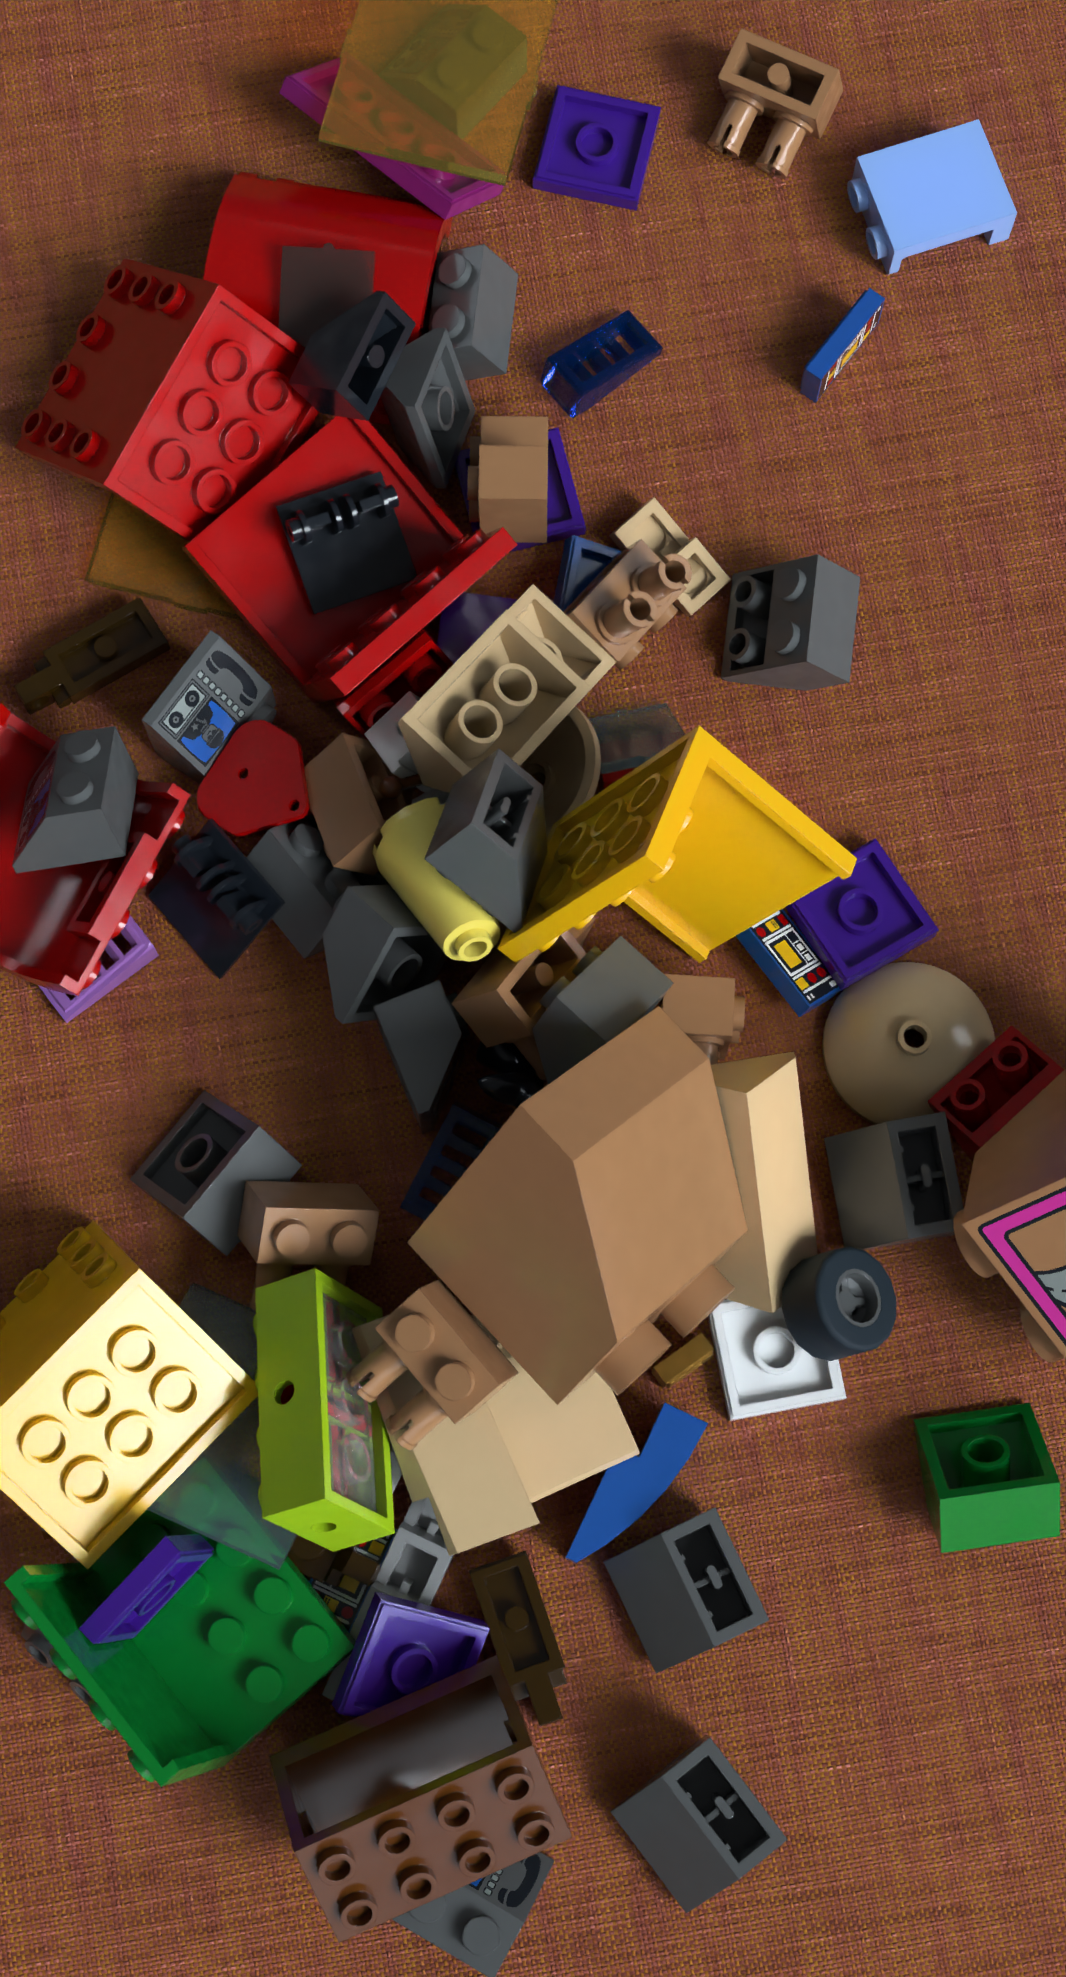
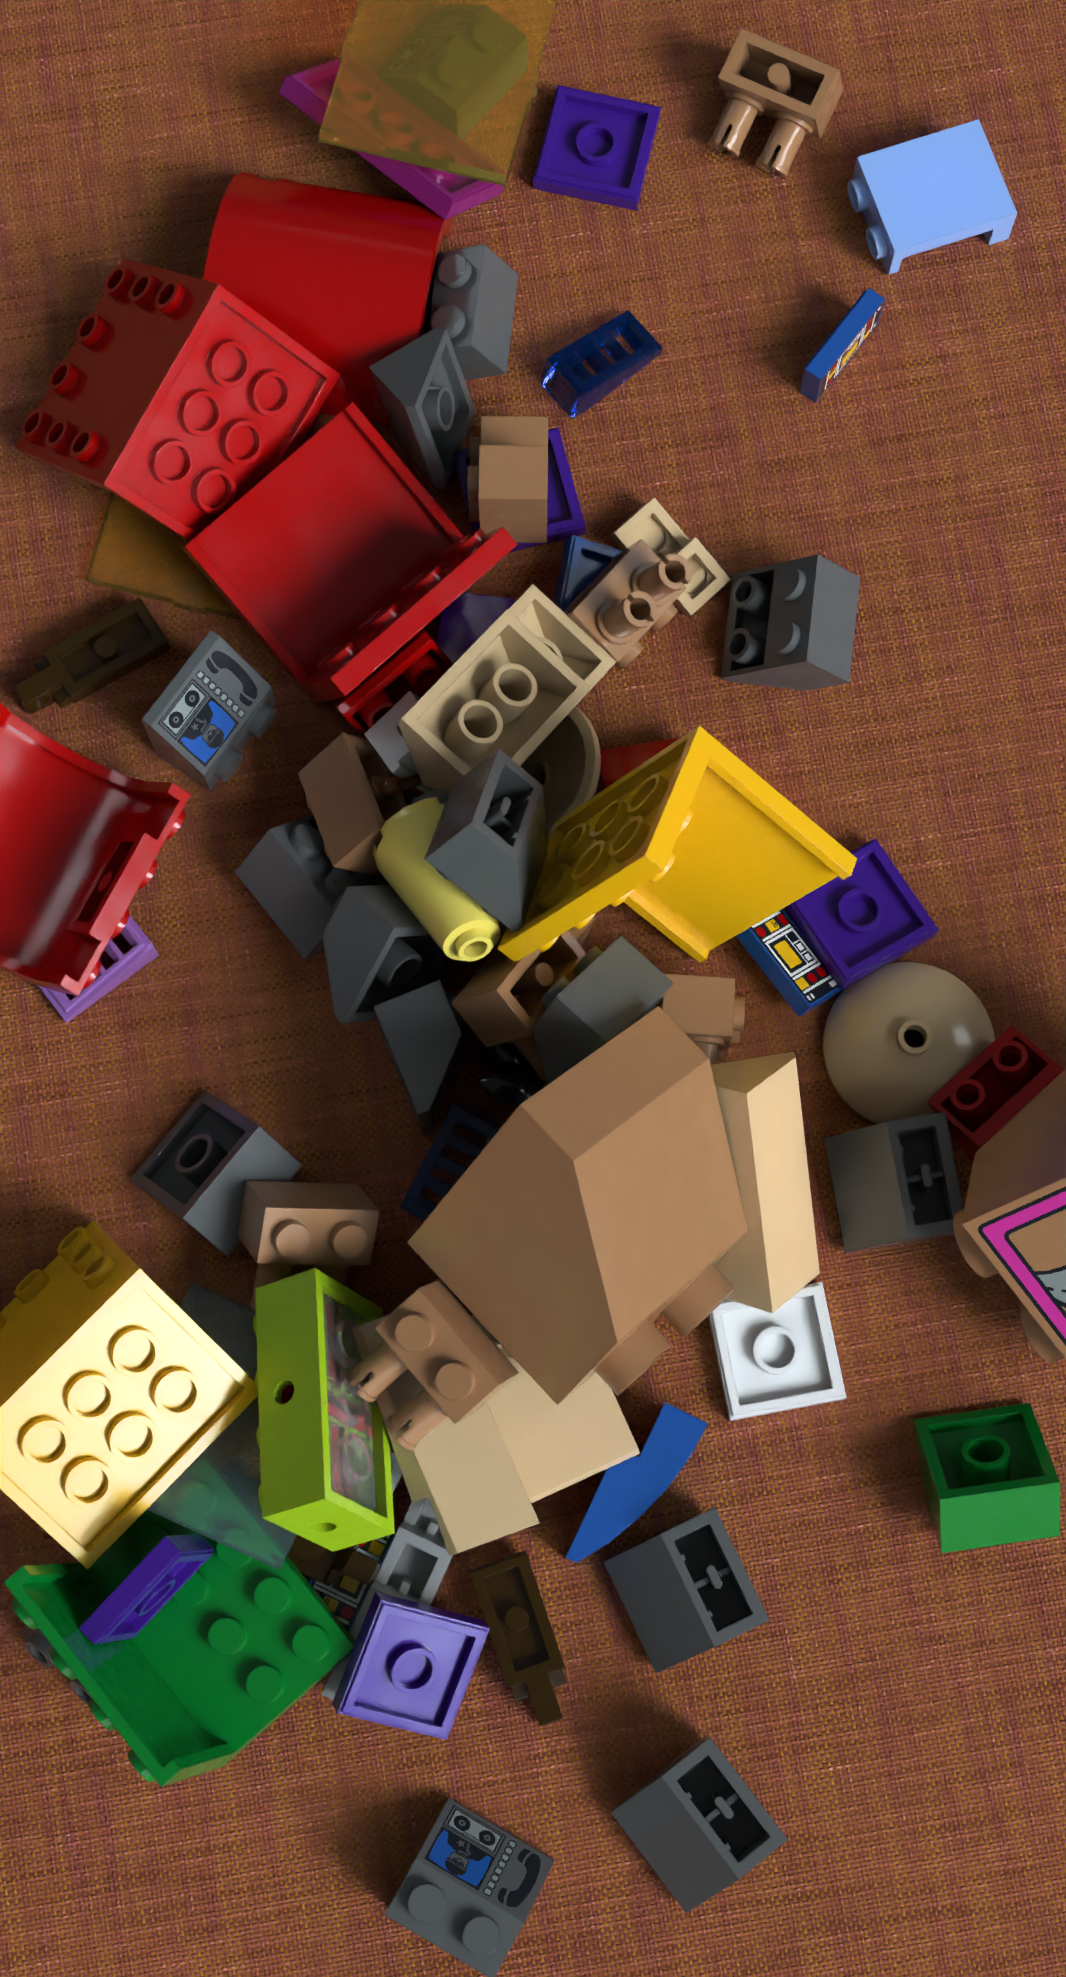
dark grey slope [12,726,139,874] -> none
black hinge [148,819,285,979] -> none
red piece [197,720,310,837] -> none
reddish brown hose [269,1655,572,1943] -> none
black hinge [275,471,417,614] -> none
clear smoke piece [278,243,376,348] -> none
black slope [288,291,416,421] -> none
clear light blue piece [589,703,685,774] -> none
pearl gold tile [651,1332,714,1390] -> none
black wheel [782,1246,896,1361] -> none

